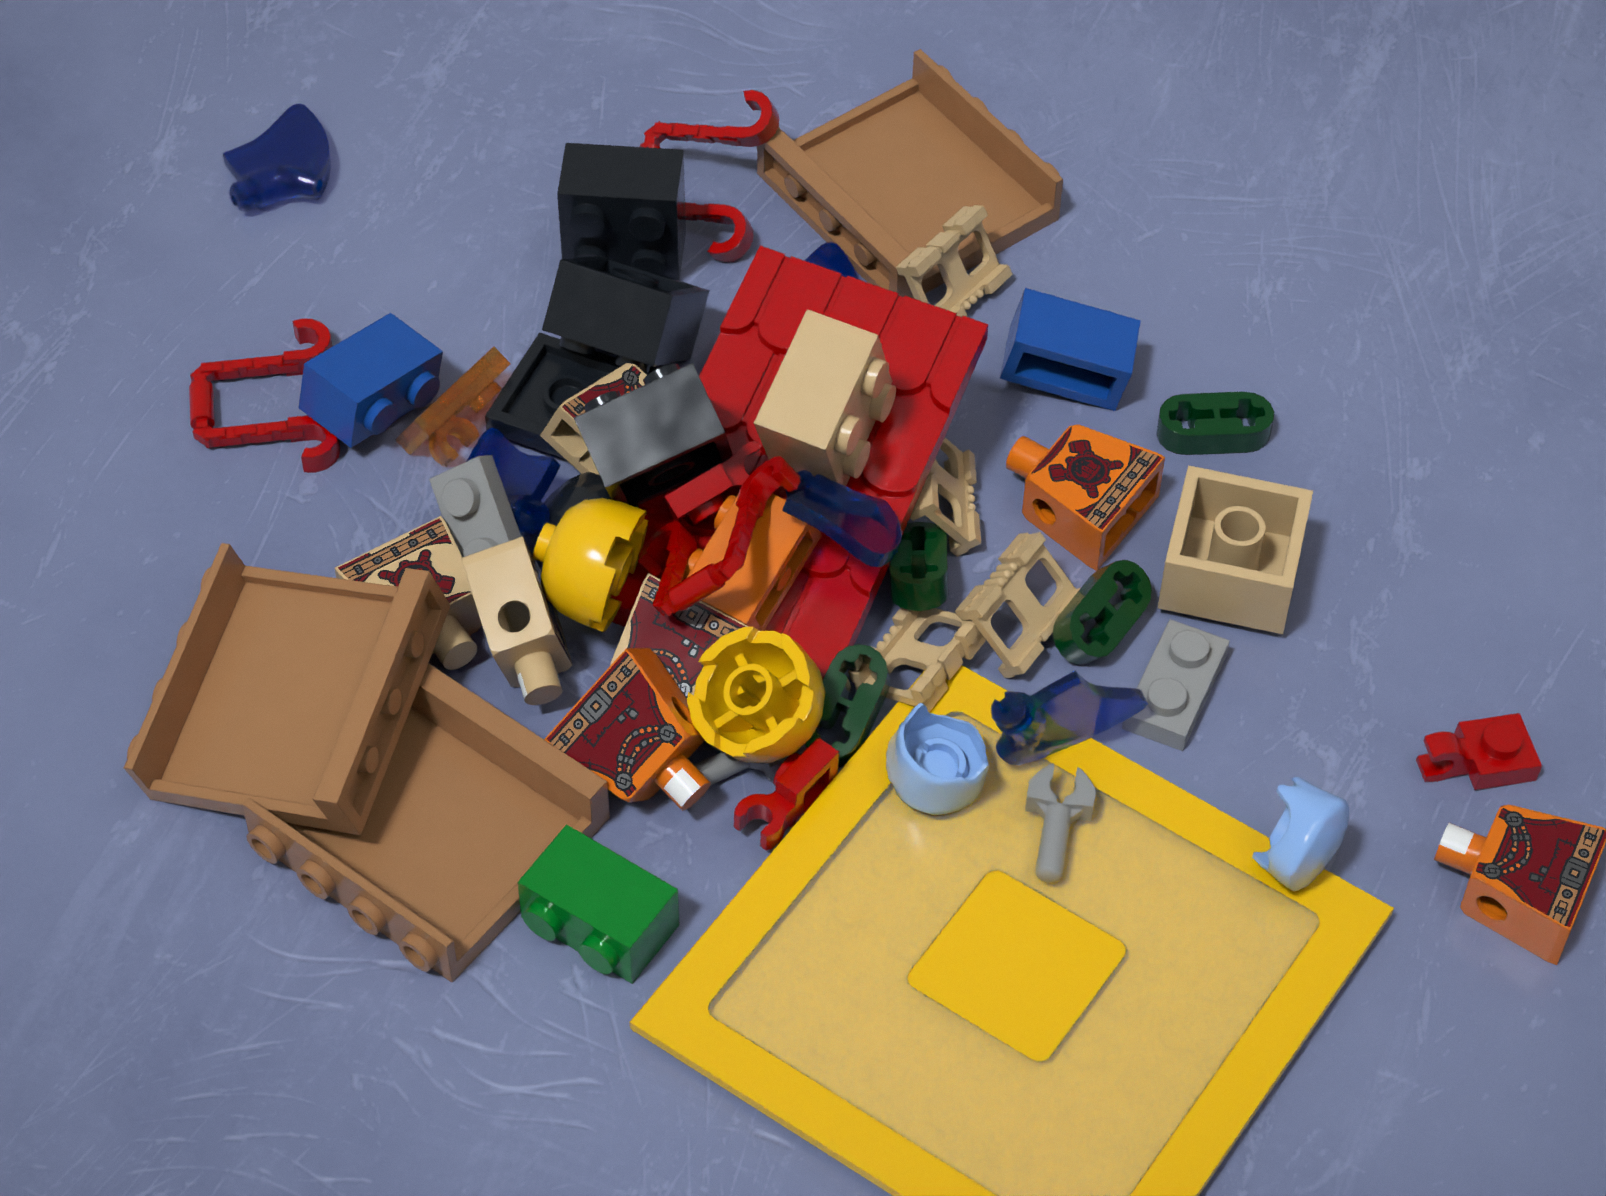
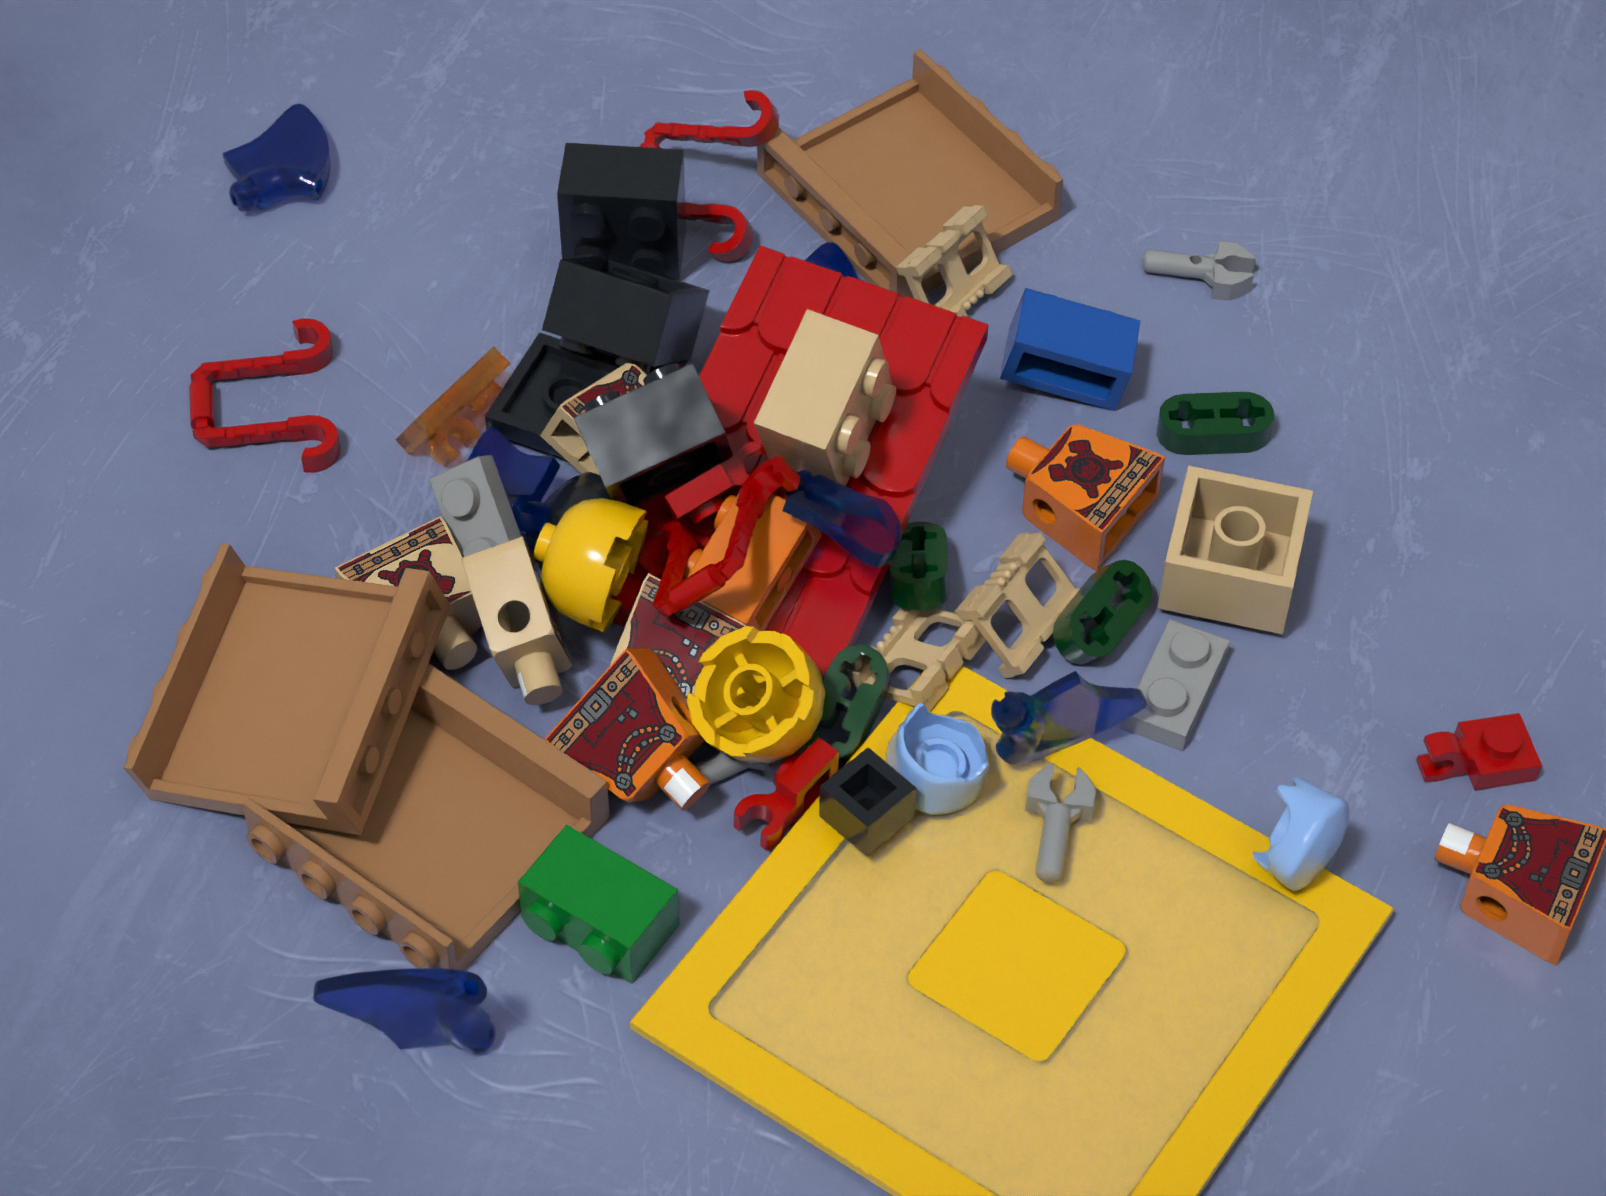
blue brick [299,313,443,448] -> none
tan piece [910,438,981,557] -> none
none -> clear blue arm [313,968,496,1054]
none -> black plate [819,747,916,857]
none -> light grey bar [1142,240,1256,301]

